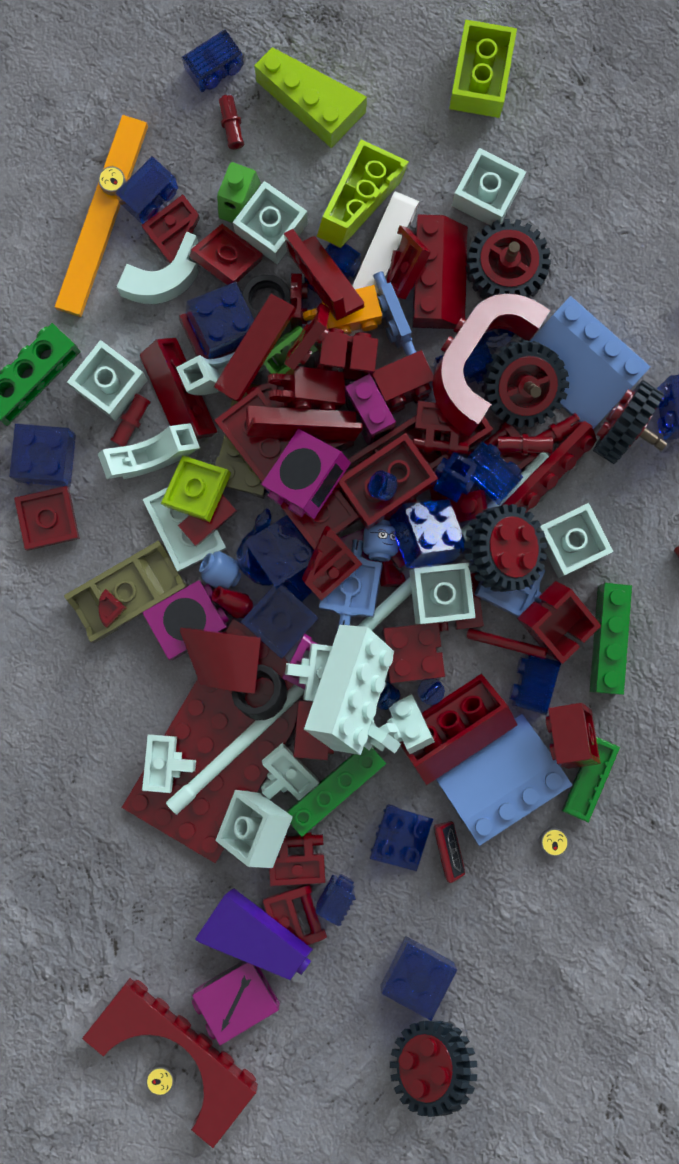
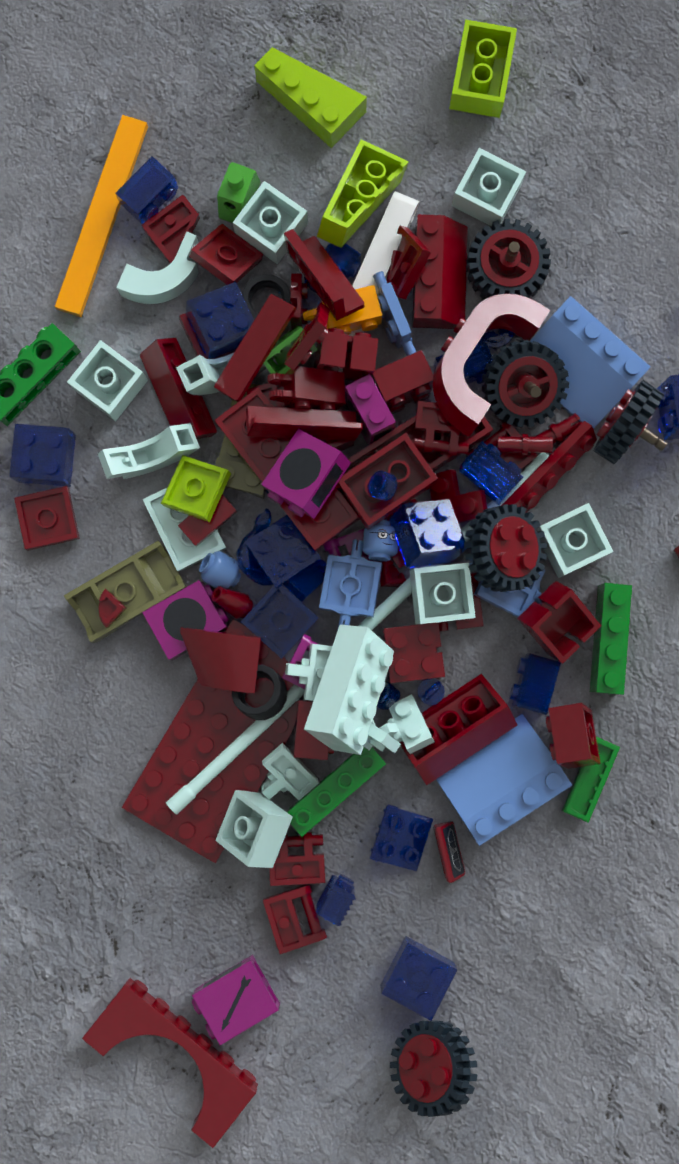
light yellow tile [98,166,126,196] -> none
dark red pin [110,394,151,447] -> none
light aqua hinge [142,734,196,793] -> none
light yellow tile [146,1064,175,1096] -> none
clear blue brick [182,29,244,92] -> none
dark purple slope [195,888,313,980] -> none
dark red axle [219,95,245,150] -> none
dark red wing [302,525,362,601] -> none
clear blue brick [433,452,478,502] -> none
dark red bar [467,628,548,659] -> none
light yellow tile [540,828,569,856] -> none

